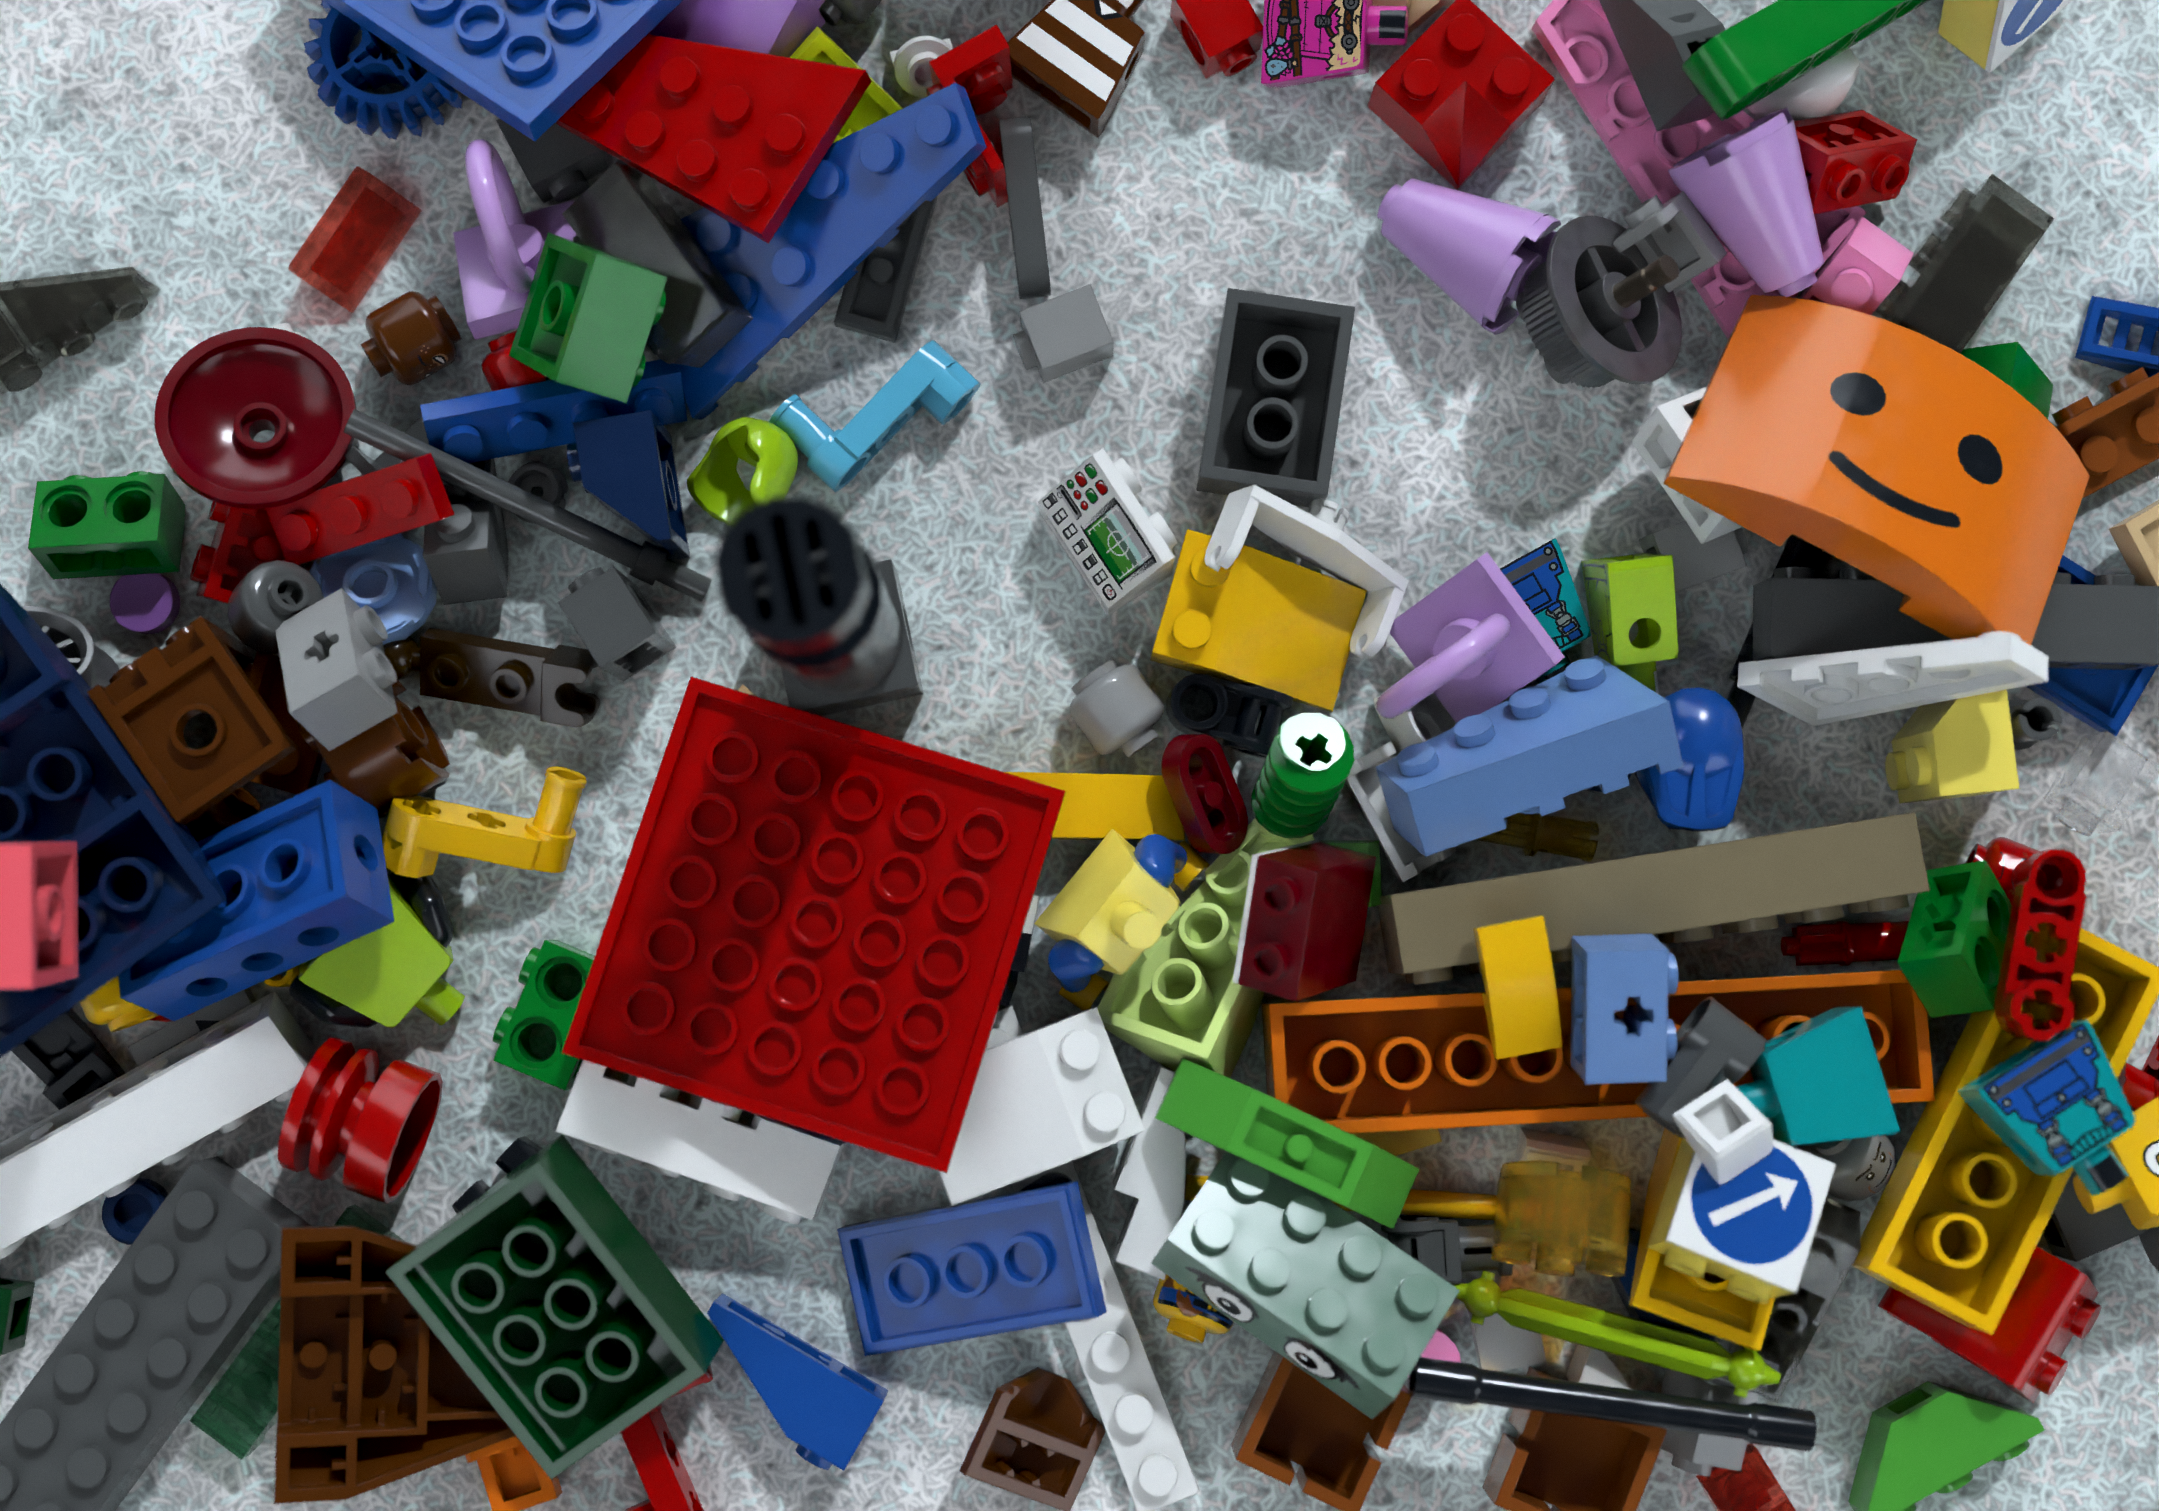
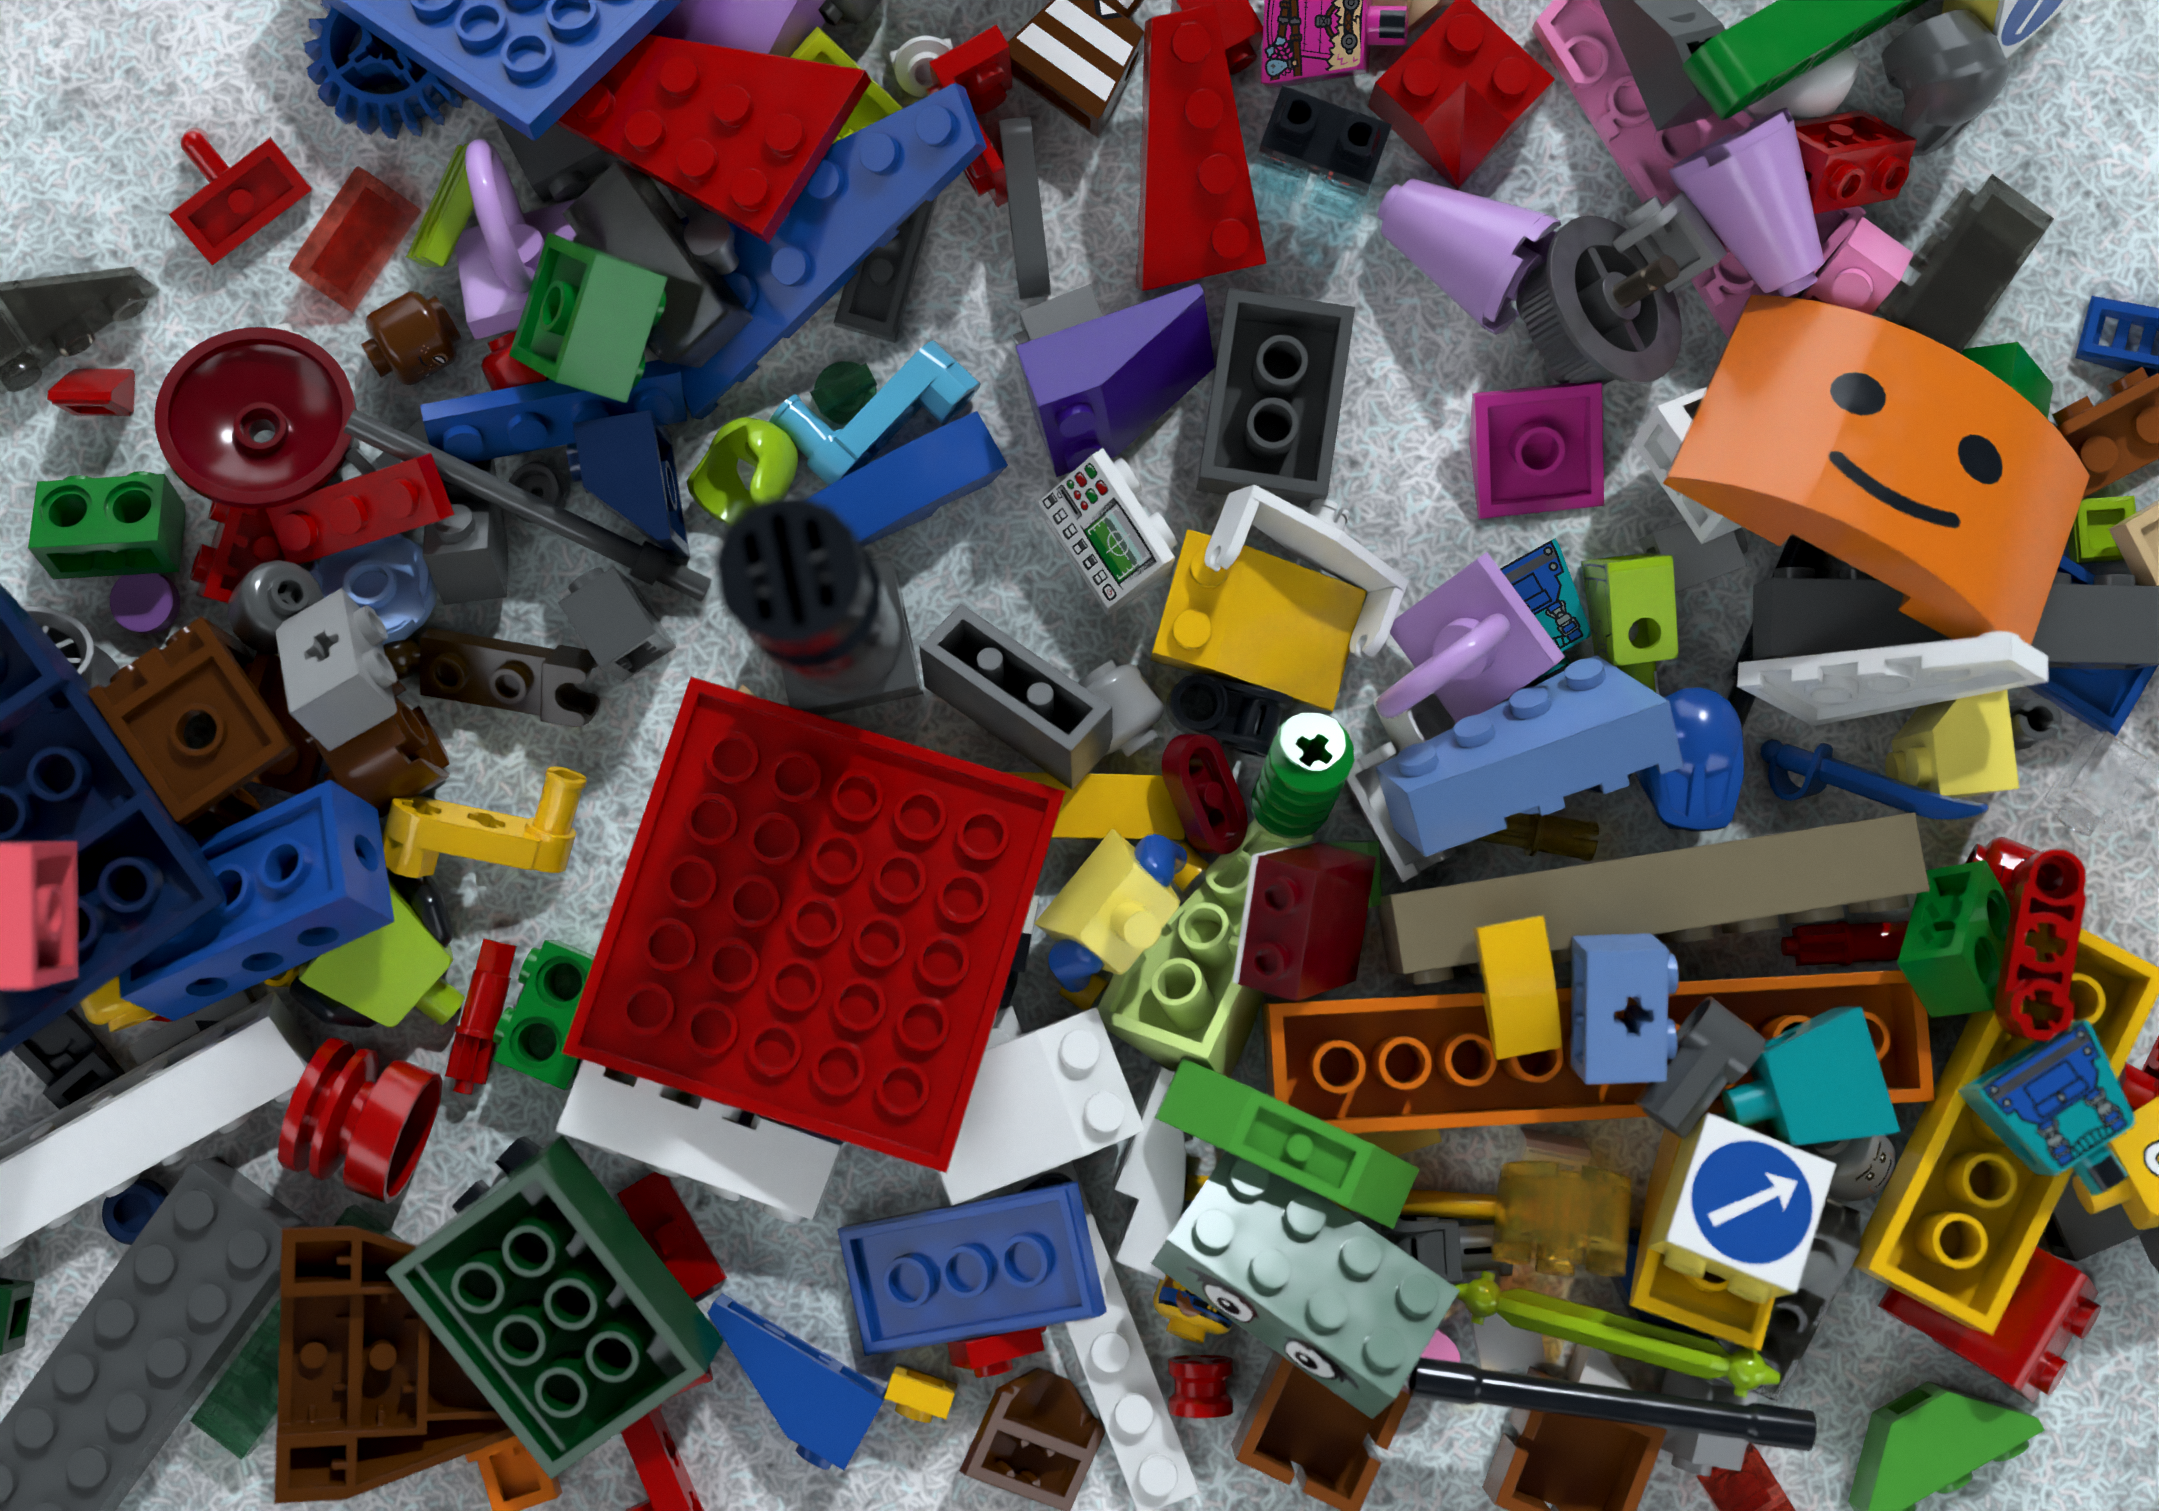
white slope [1673,1079,1773,1185] -> none
none -> red slope [47,368,135,416]
none -> red plate [169,127,313,266]
none -> lime tile [406,144,474,268]
none -> red piece [445,939,517,1095]
none -> red piece [617,1172,727,1299]
none -> flat silver piece [667,187,739,275]
none -> blue slope [807,411,1008,547]
none -> clear green plate [810,361,878,425]
none -> yellow plate [884,1363,958,1423]
none -> dark grey brick [919,604,1113,790]
none -> red bracket [947,1326,1047,1378]
none -> dark purple slope [1015,283,1215,477]
none -> red wedge [1136,3,1267,291]
none -> red wheel [1168,1355,1233,1418]
none -> black hips [1250,85,1392,225]
none -> dark pink slope [1469,382,1604,519]
none -> blue sword [1760,739,1988,820]
none -> dark grey helmet [1882,9,2010,157]
none -> lime tile [2068,496,2136,564]

